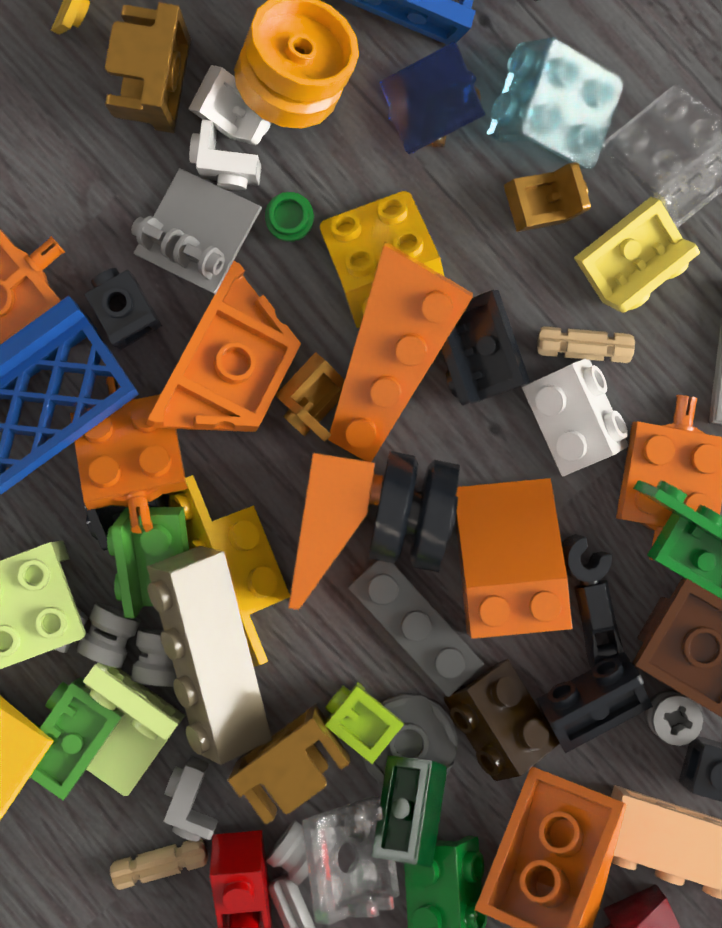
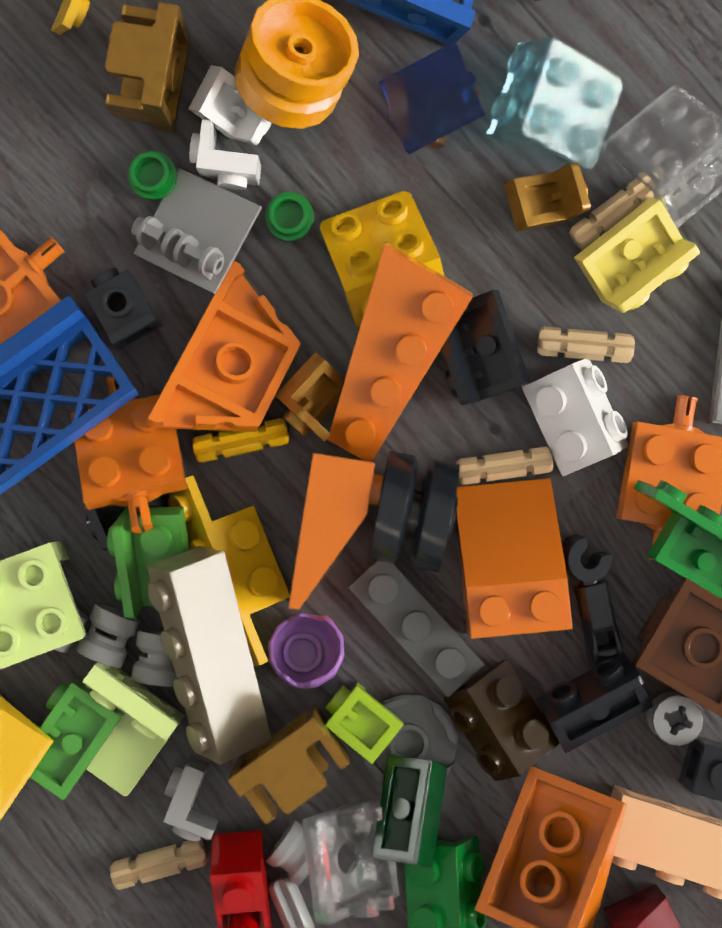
none -> green plate [128,151,177,201]
none -> yellow axle [192,418,289,463]
none -> medium lavender hair [268,612,344,689]
none -> tan axle [456,446,553,485]
none -> tan axle [569,175,658,251]

